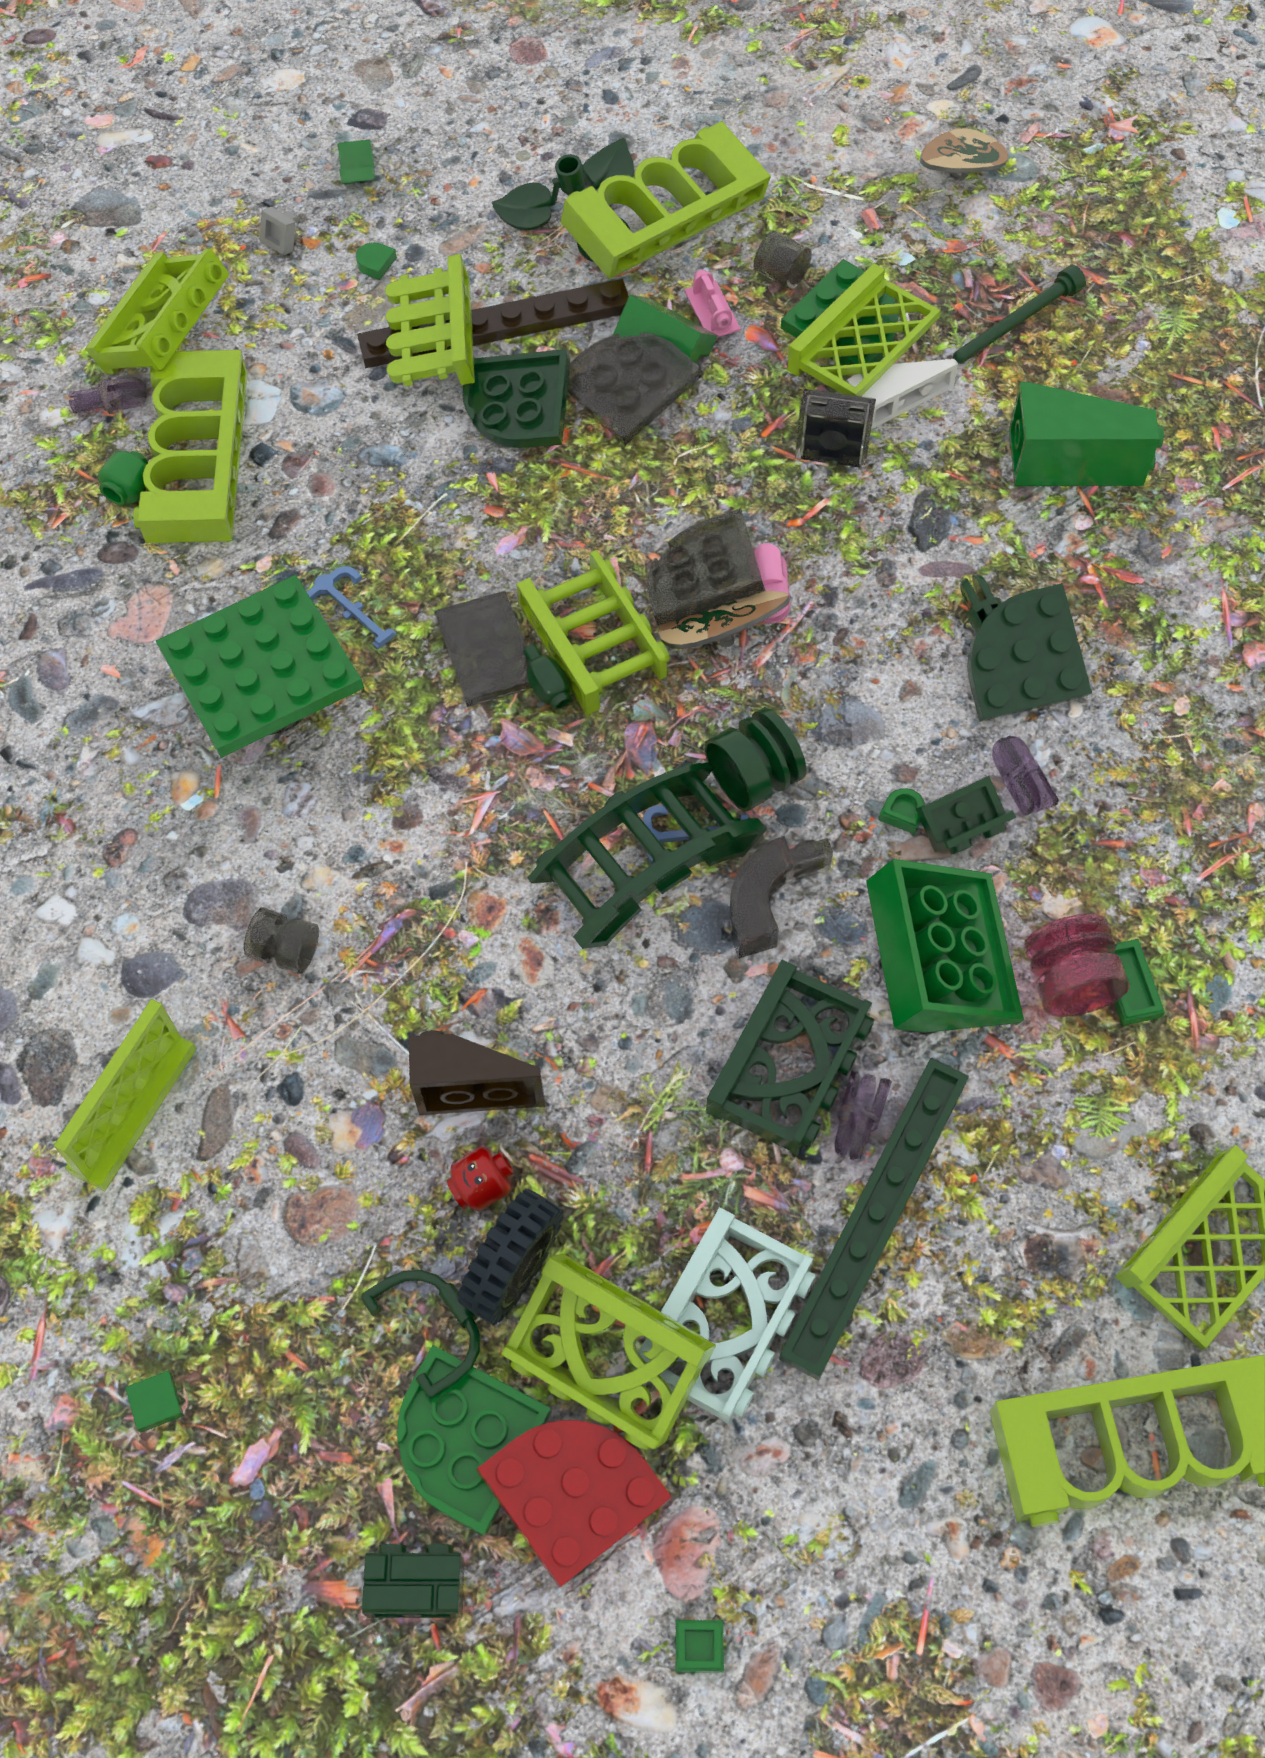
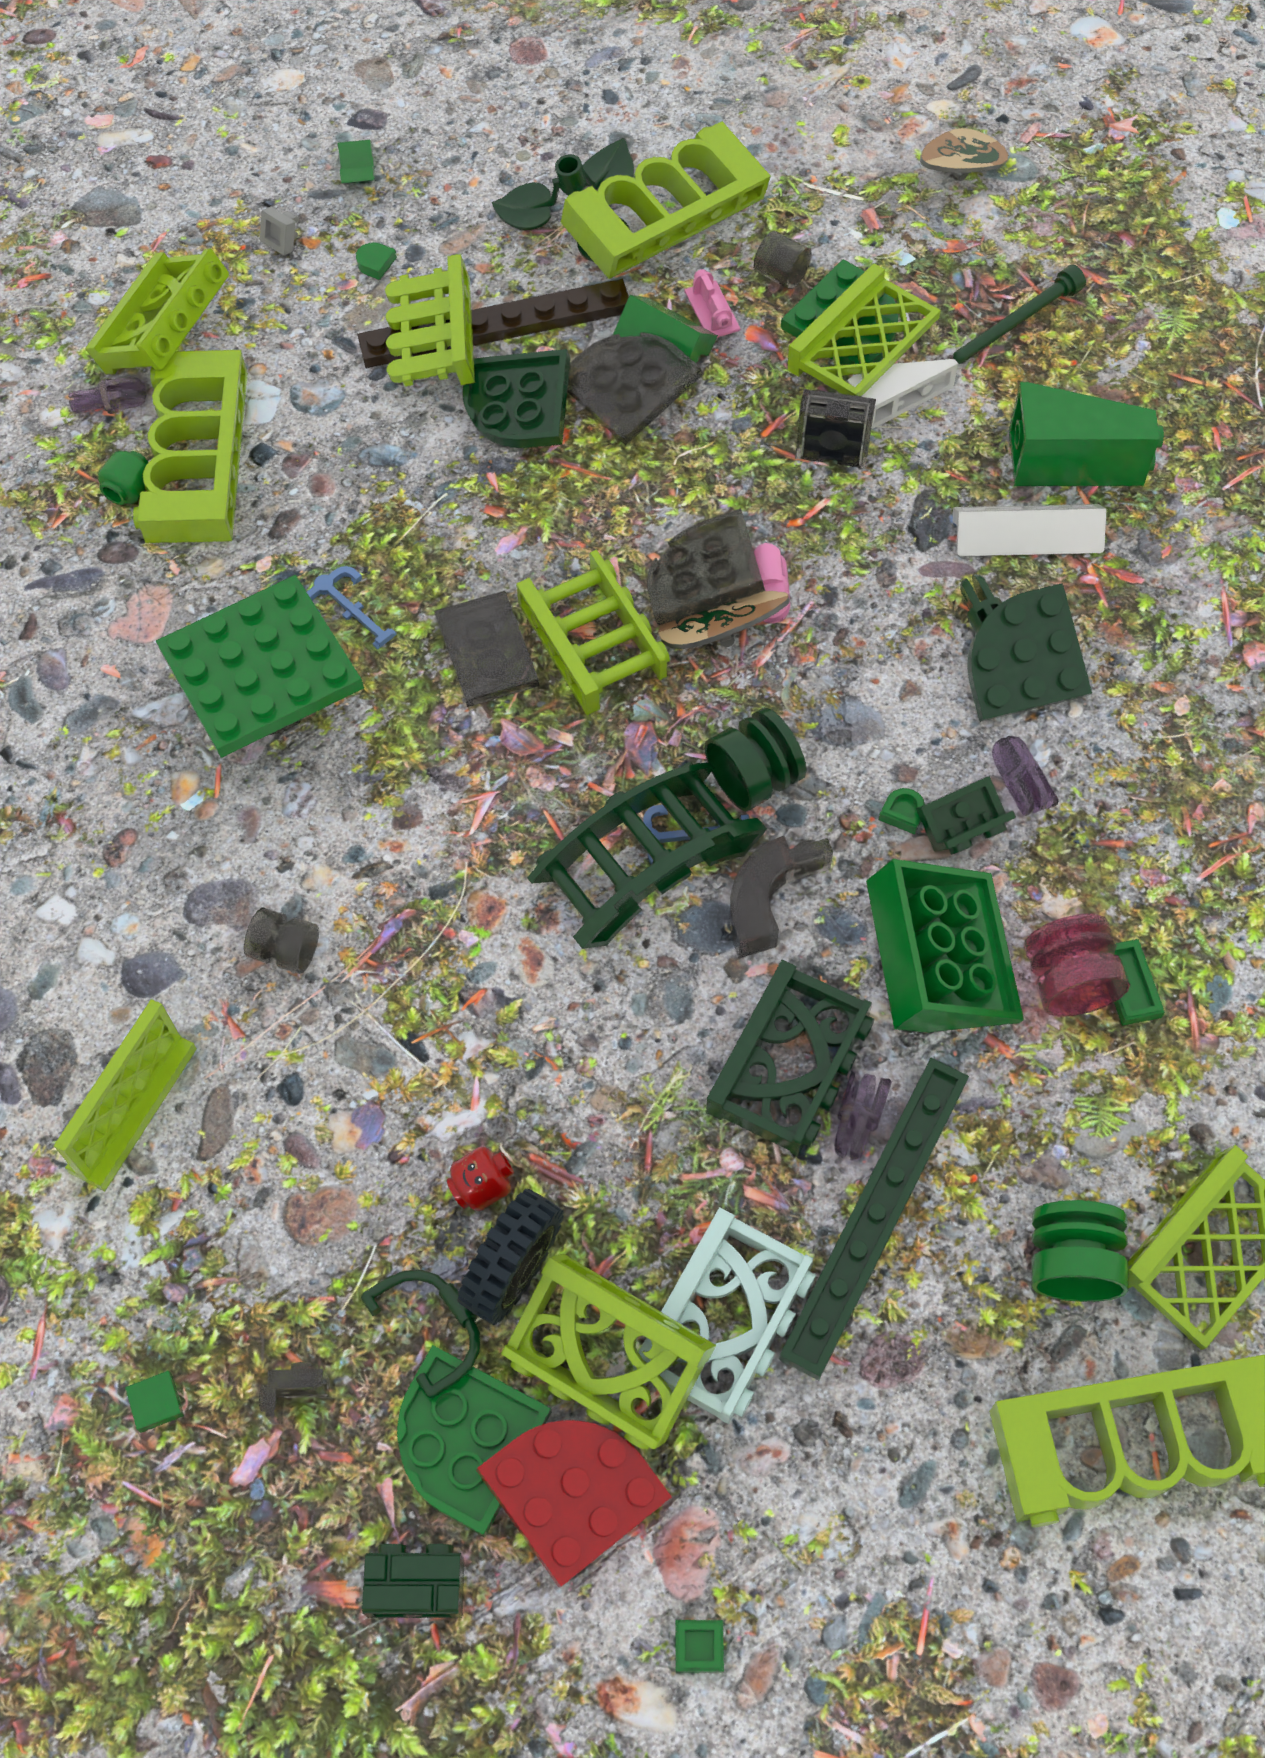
dark brown slope [409,1030,545,1115] -> none
dark green plant [522,644,573,711] -> none
none -> clear smoke bracket [259,1362,330,1425]
none -> white panel [953,504,1106,556]
none -> green wheel [1032,1200,1129,1302]

